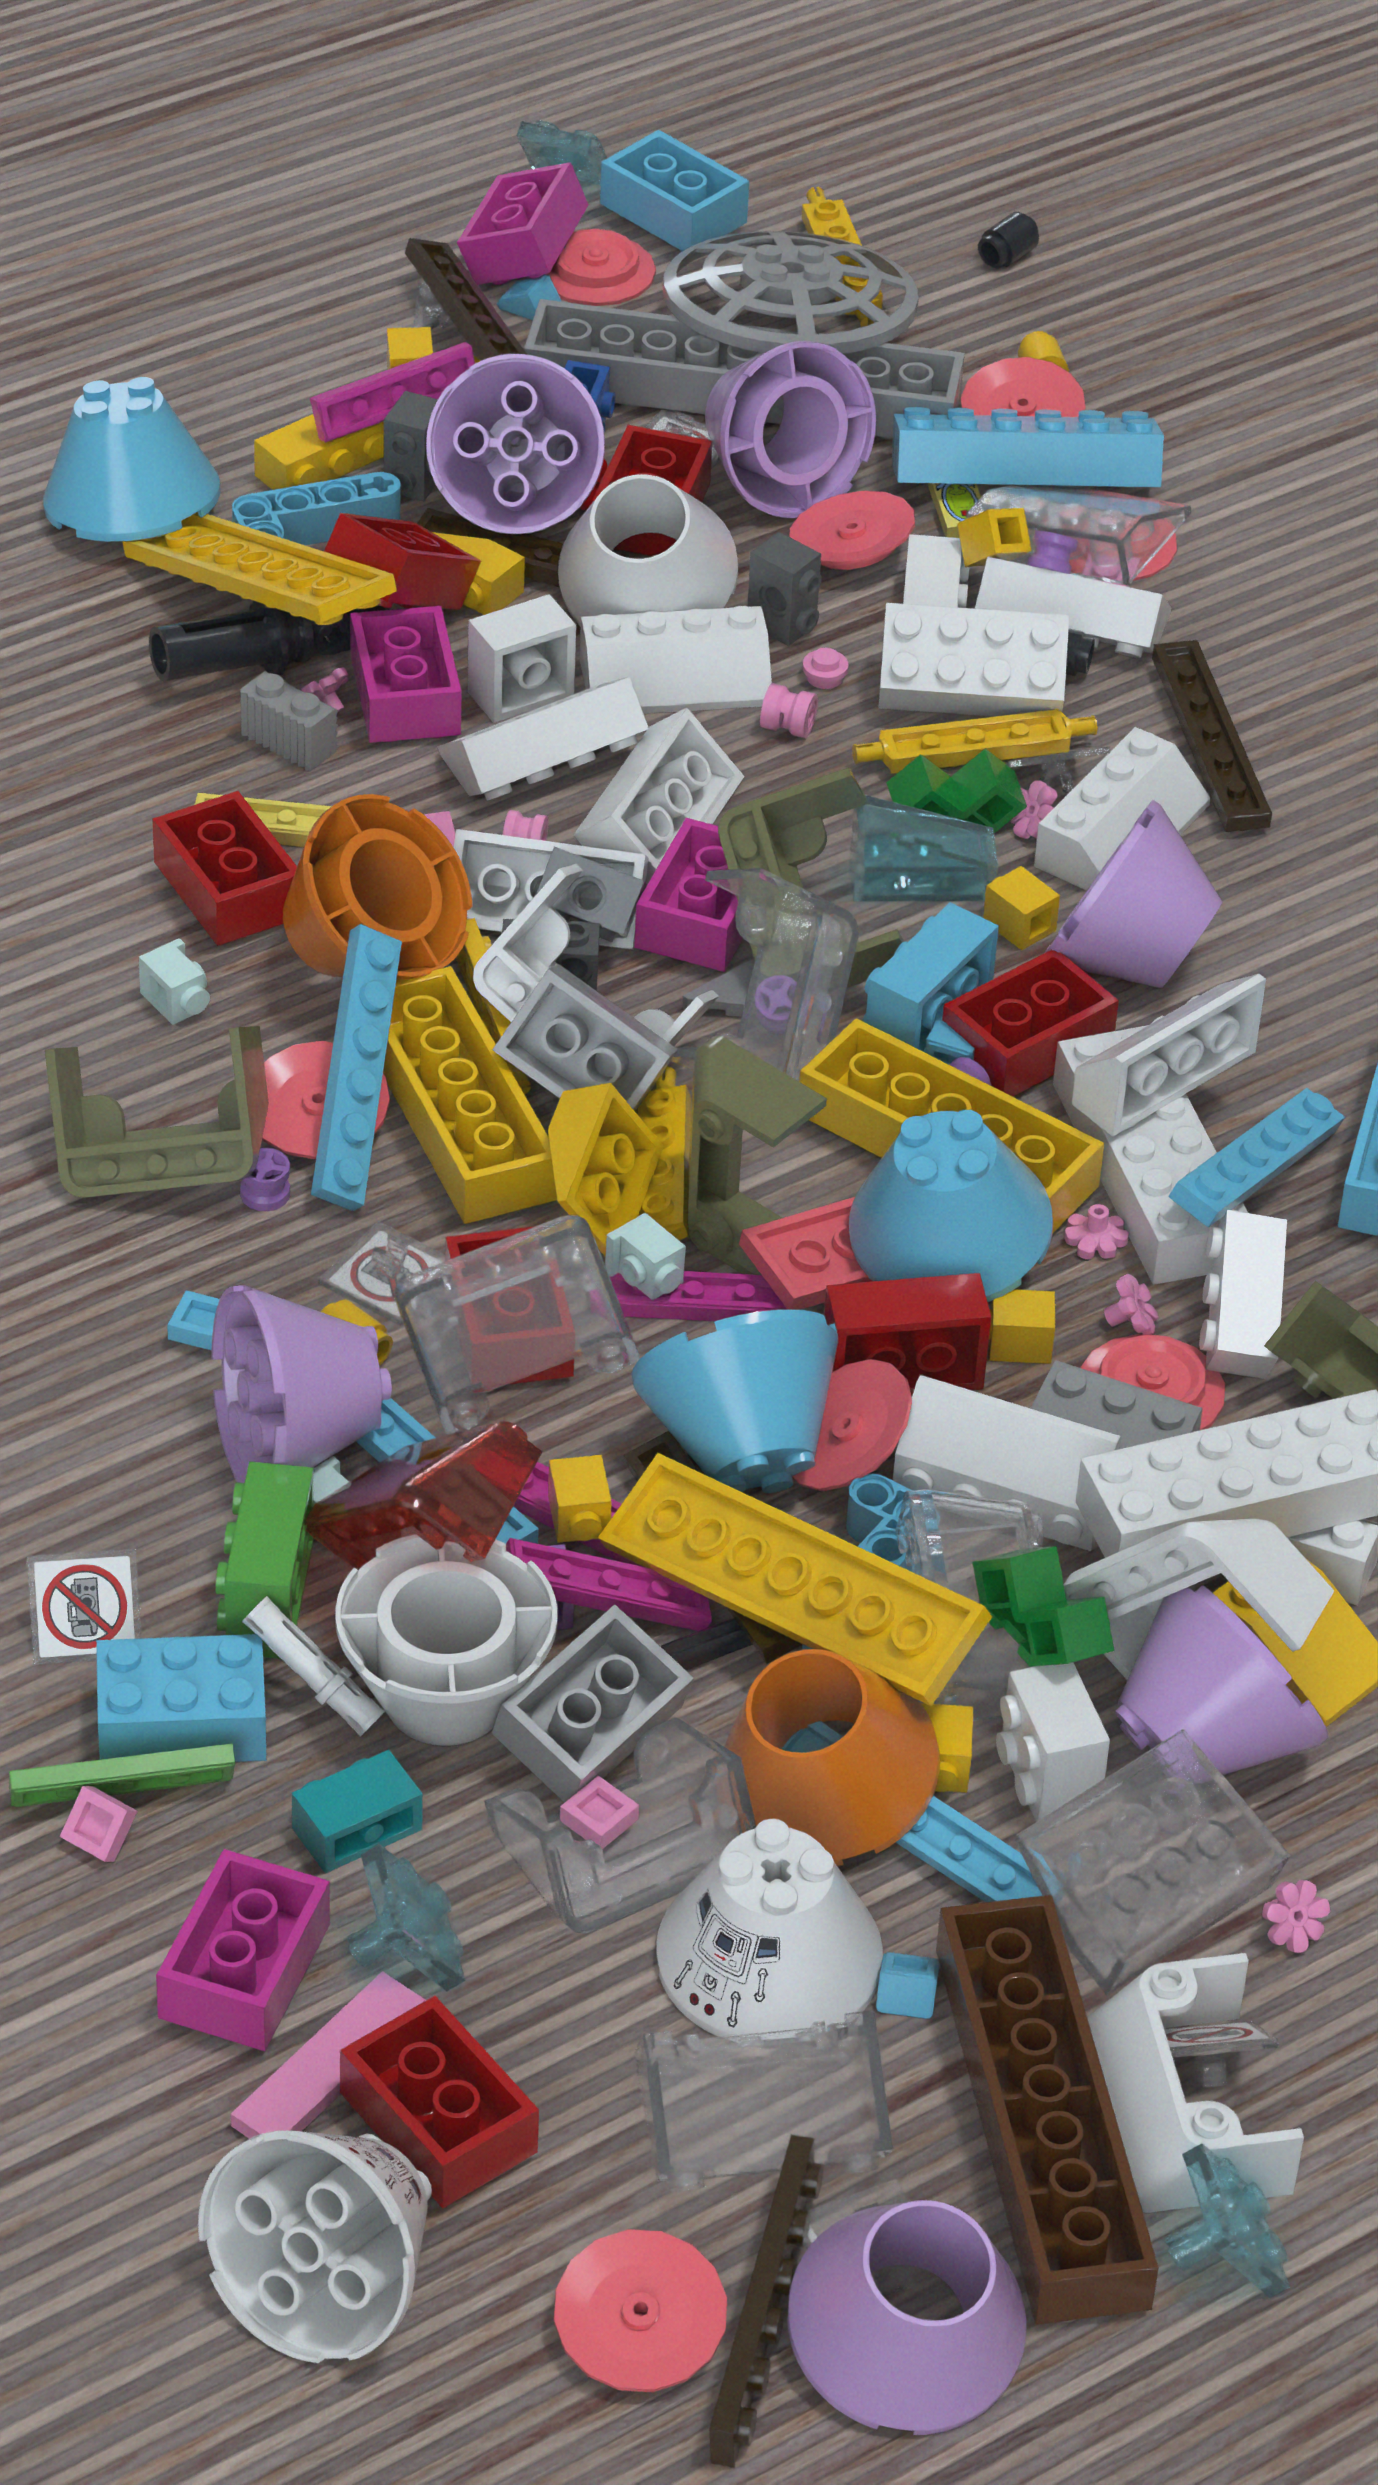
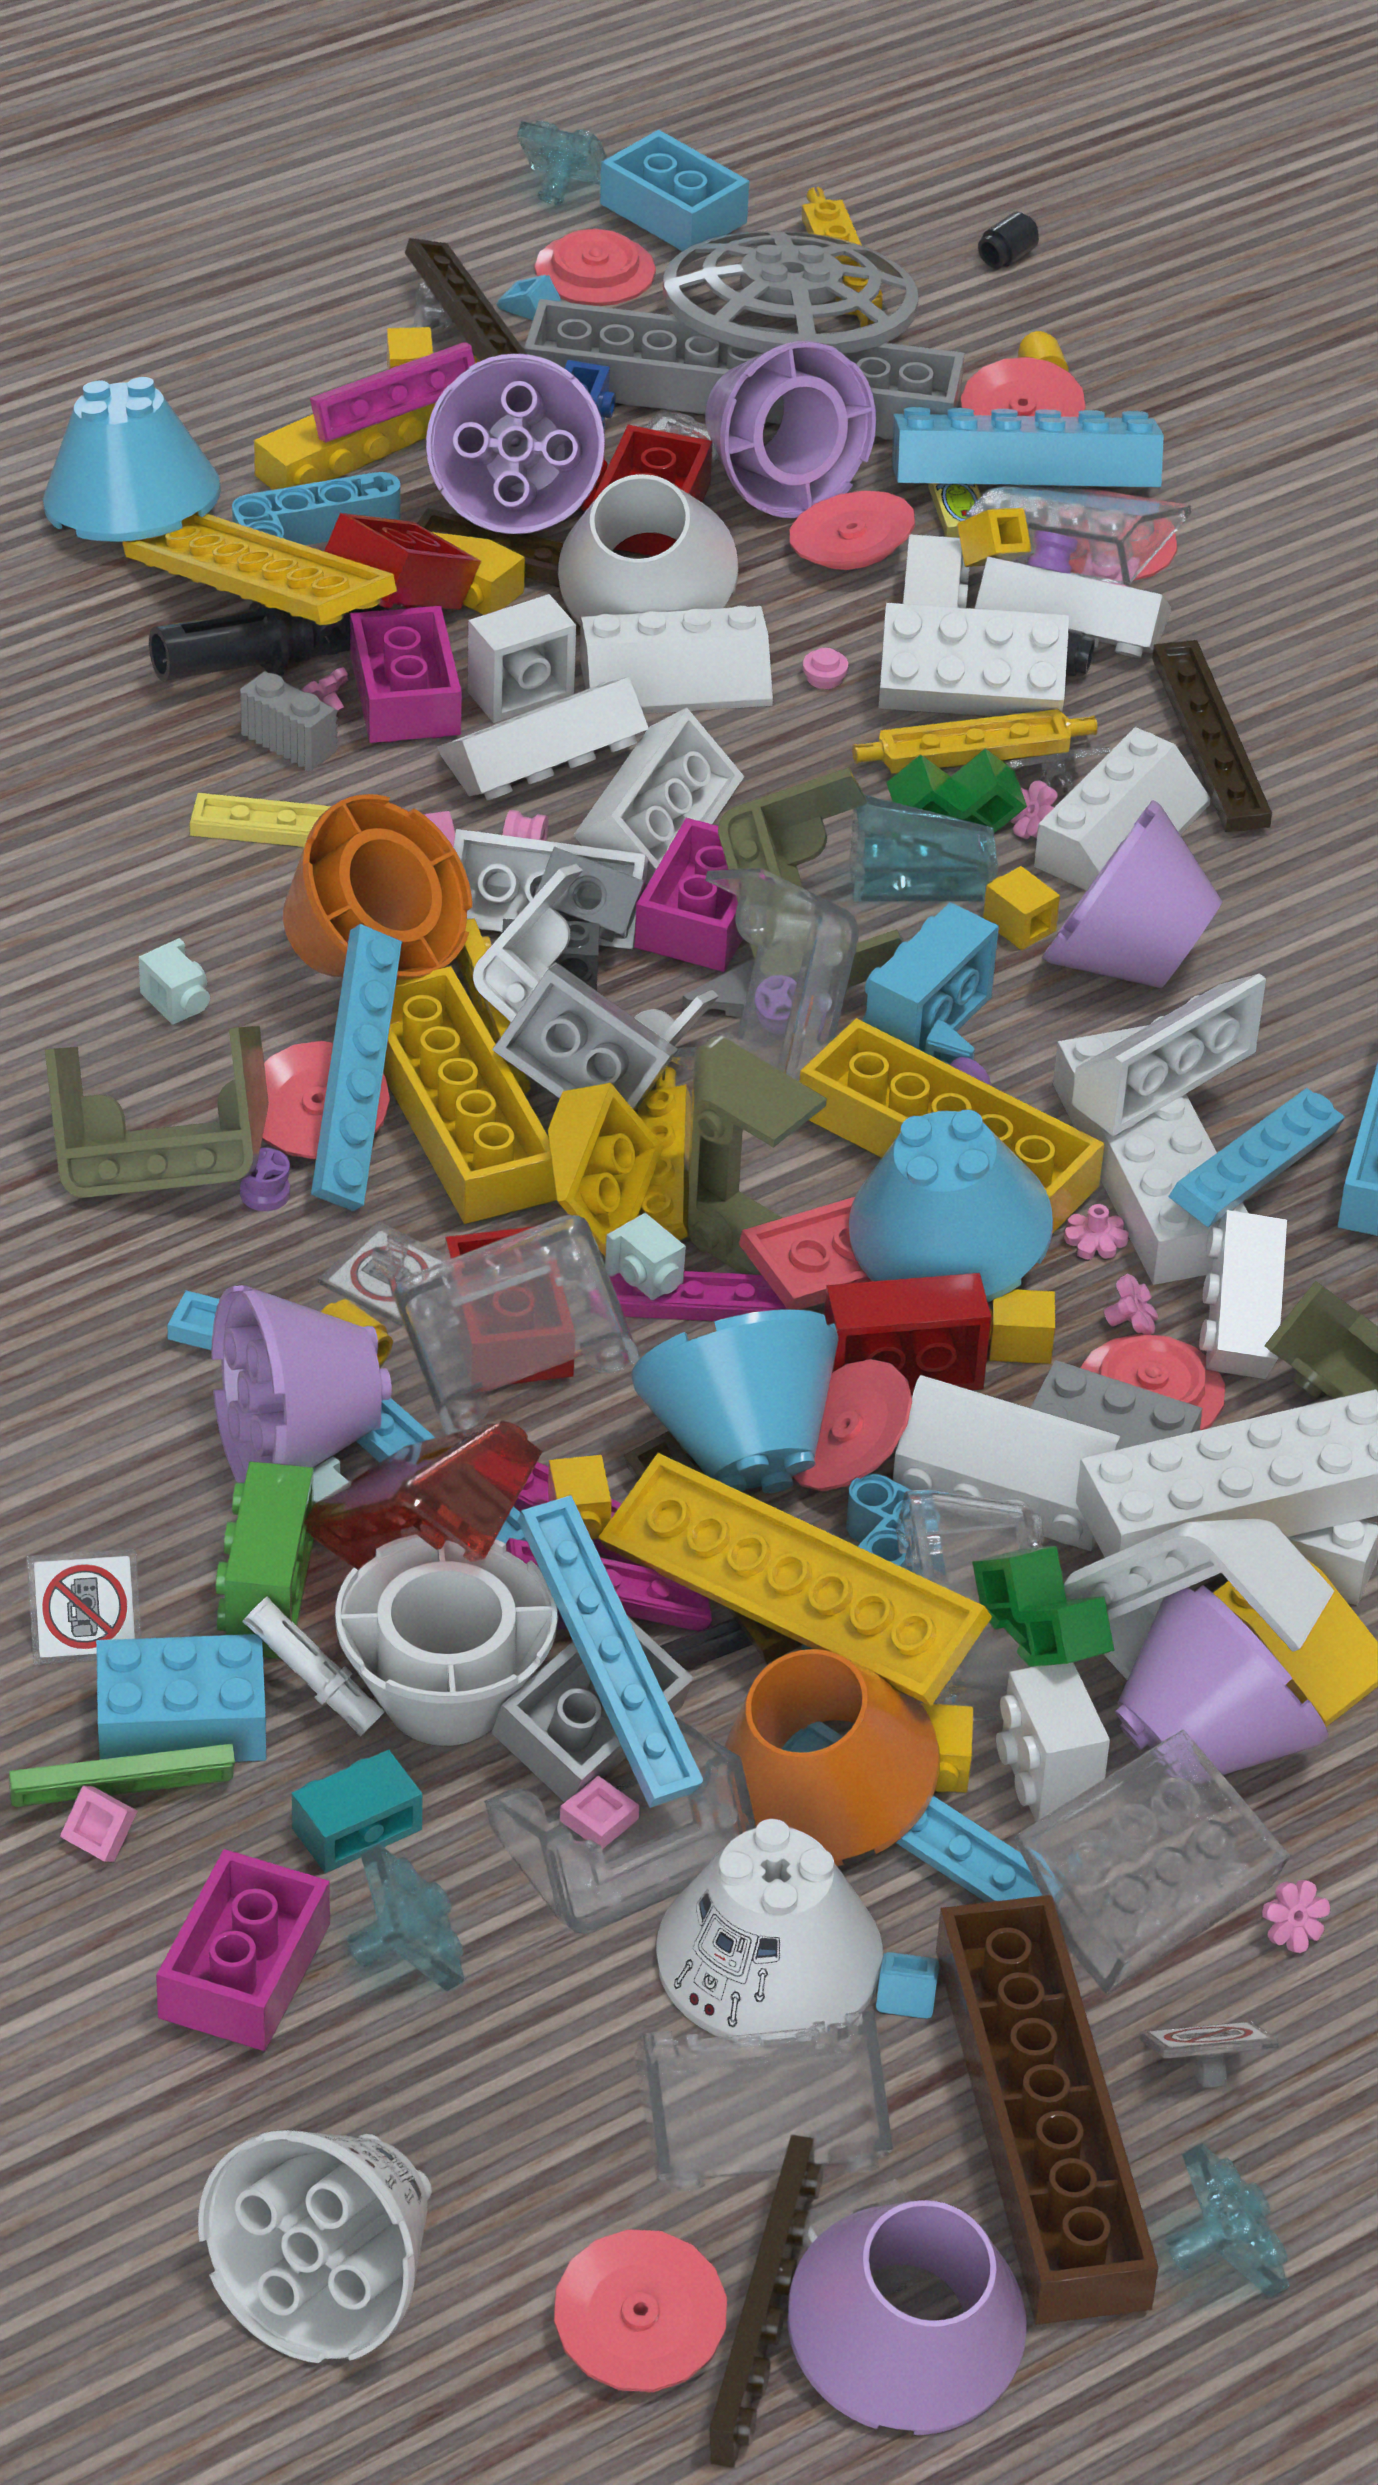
red brick [152,791,297,946] -> none
bright pink tile [231,1971,426,2139] -> none
red brick [340,1996,539,2209] -> none
dark grey brick [384,391,438,502] -> none
dark pink brick [457,162,589,285] -> none
dark grey brick [747,531,822,646] -> none
bright pink wheel [760,683,818,739] -> none
red brick [942,949,1119,1097] -> none
white windscreen [1087,1953,1304,2213] -> none
none -> medium azure plate [518,1495,705,1808]

